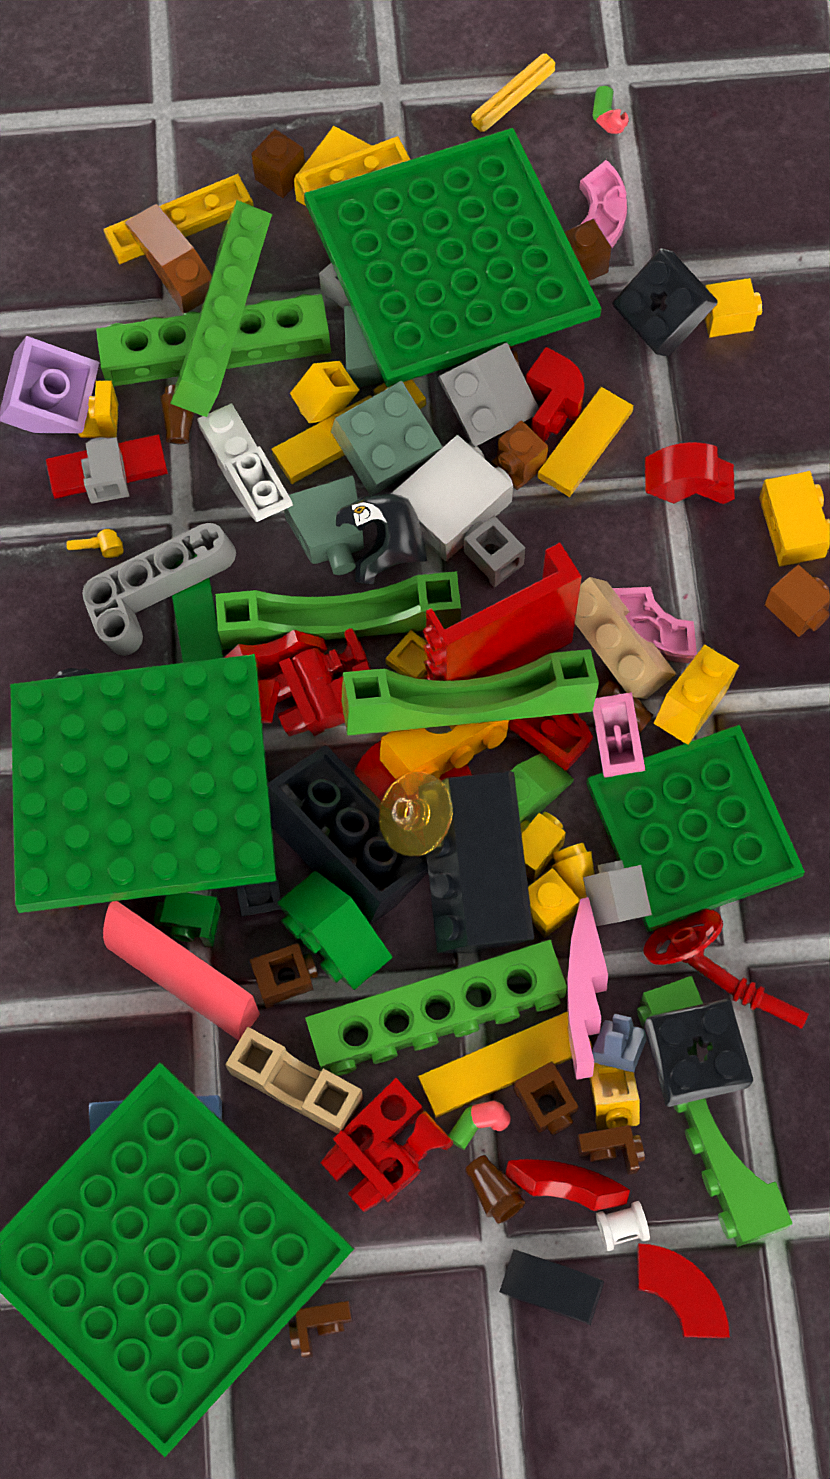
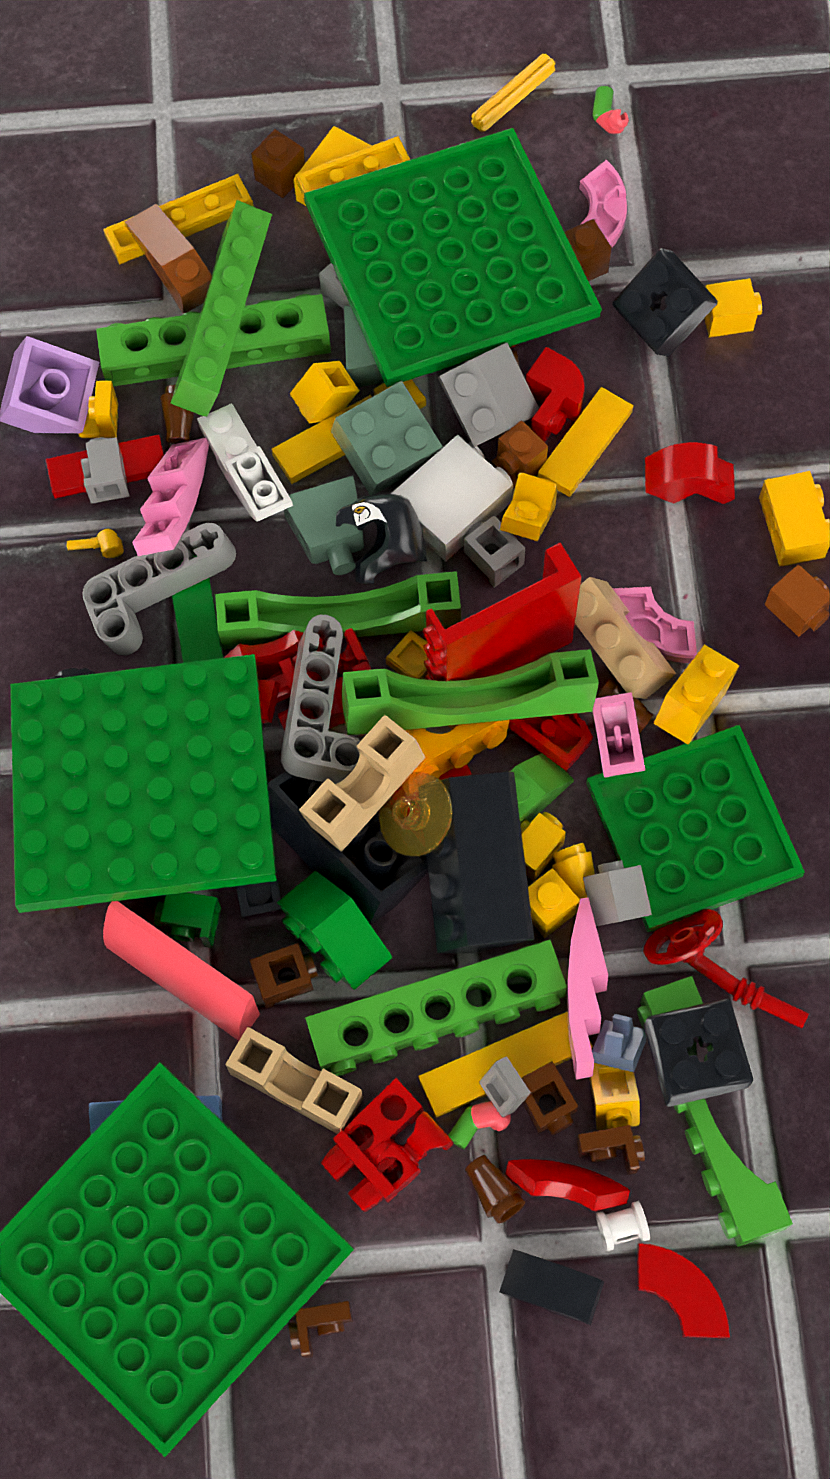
none -> bright pink slope [132,438,209,556]
none -> light grey beam [281,615,360,784]
none -> tan arch [299,715,426,852]
none -> light grey tile [479,1056,531,1117]
none -> yellow slope [500,473,557,541]

